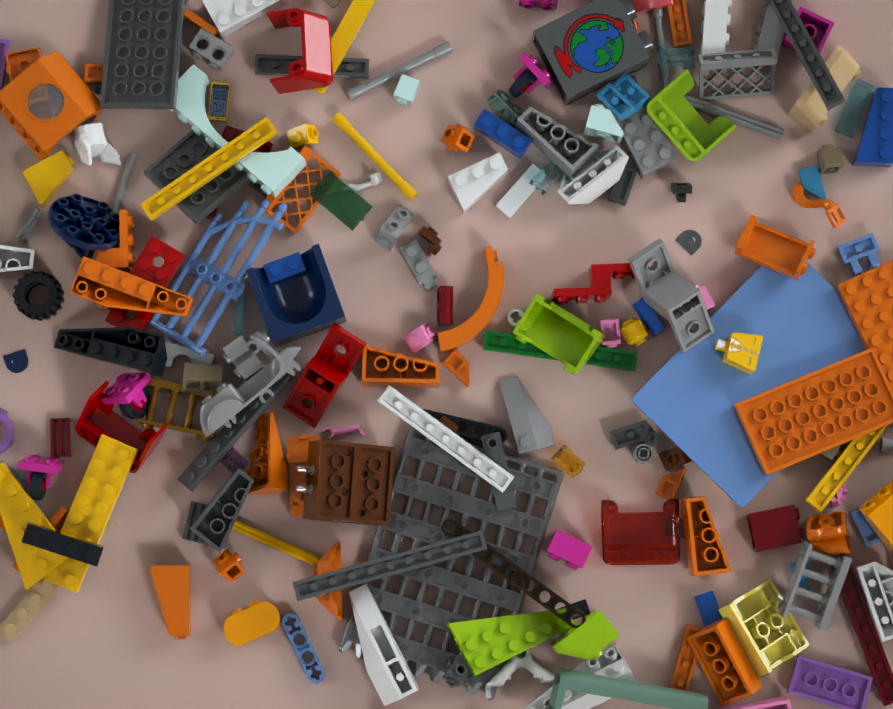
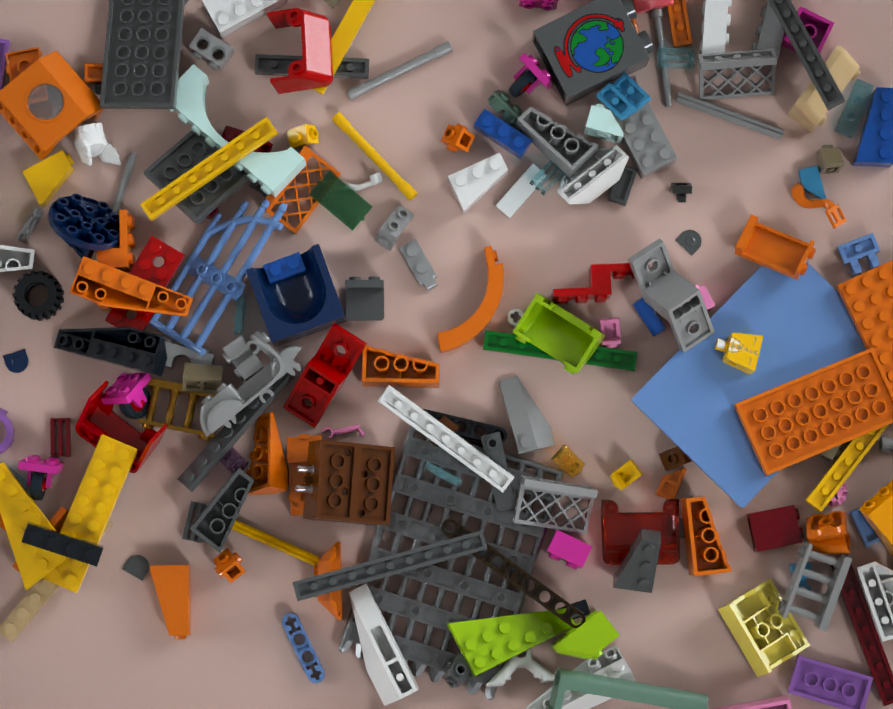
orange tile [184,9,219,37] -> none
tile [208,82,231,122] -> none
light orange brick [223,599,281,646] -> none
light aqua brick [394,74,420,106] -> none
bright pink bracket [404,323,438,354] -> none
reddish brown bracket [419,226,442,257] -> none
dark red brick [437,286,453,326] -> none
orange tile [442,349,470,387] -> none
dark grey hinge [609,420,660,450] -> none
yellow head [620,317,649,347] -> none
light grey wheel [633,444,653,464] -> none
lime windscreen [647,69,737,162] -> none
orange tile [668,624,701,691] -> none
orange slope [686,617,762,706] -> none
blue tile [694,590,722,627] -> none
none -> dark grey piece [123,555,149,581]
none -> dark grey bracket [345,276,384,321]
none -> clear light blue tile [424,462,463,488]
none -> light grey fence [512,475,598,534]
none -> yellow bracket [610,459,644,491]
none -> dark grey wedge [613,528,661,593]

